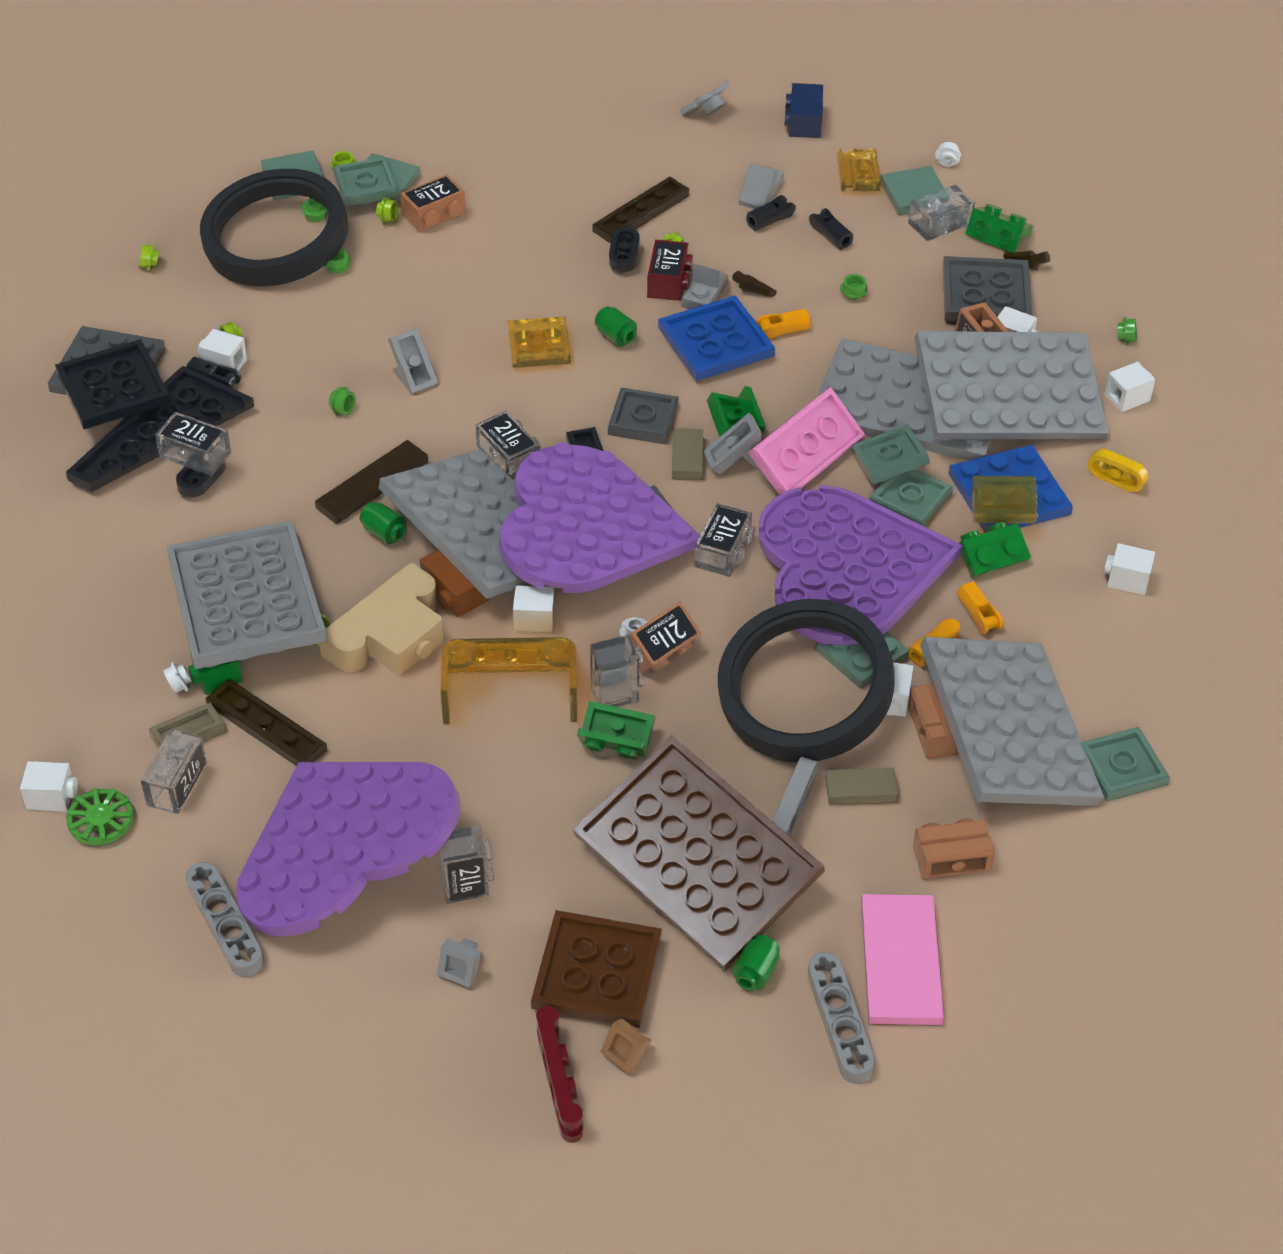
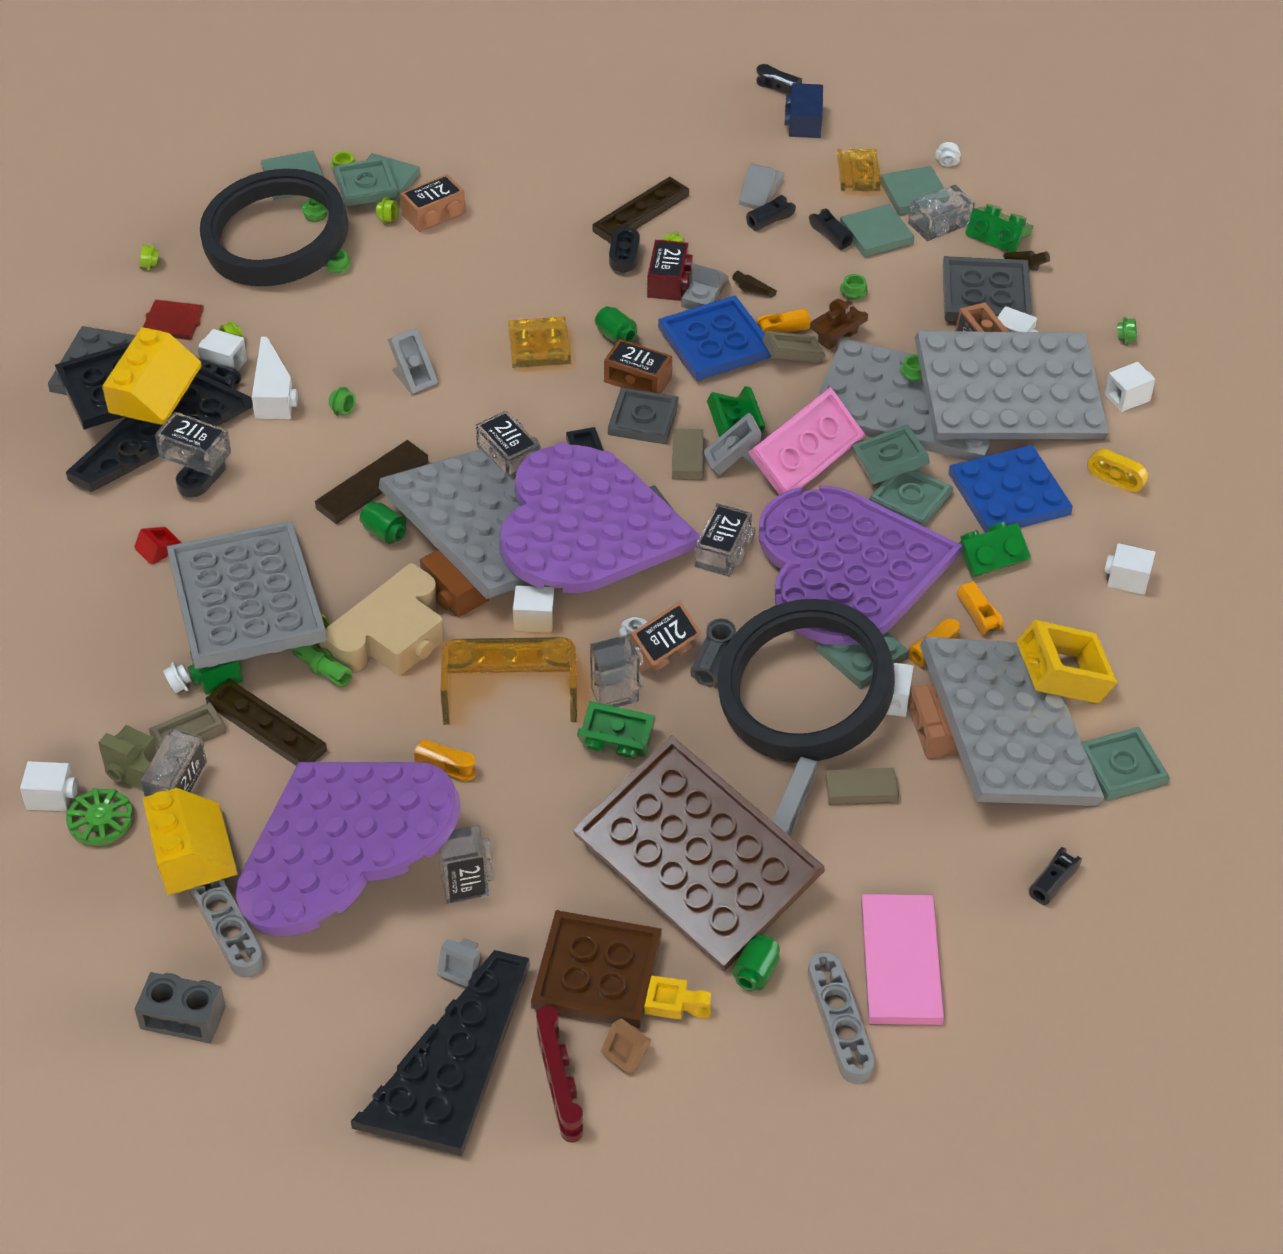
light grey animal [680,80,730,116] -> none
nougat brick [913,818,995,879] -> none
clear yellow plate [972,476,1038,523] -> none
none -> olive brick [98,725,159,794]
none -> yellow slope [103,327,202,425]
none -> red slope [134,527,182,564]
none -> dark grey brick [134,972,226,1044]
none -> clear red piece [143,299,204,340]
none -> yellow slope [143,788,238,895]
none -> white slope [252,337,298,419]
none -> bright green pin [292,645,353,688]
none -> black wing [351,950,530,1156]
none -> light orange bar [414,739,476,782]
none -> dark orange brick [604,339,673,394]
none -> yellow plate [644,975,712,1020]
none -> dark grey piece [690,618,736,687]
none -> black bar [756,64,802,94]
none -> dark tan tile [762,331,826,363]
none -> reddish brown hips [810,299,868,349]
none -> sand green tile [840,204,915,257]
none -> bright green plate [900,354,922,382]
none -> yellow window [1016,619,1118,704]
none -> black bar [1029,847,1082,906]

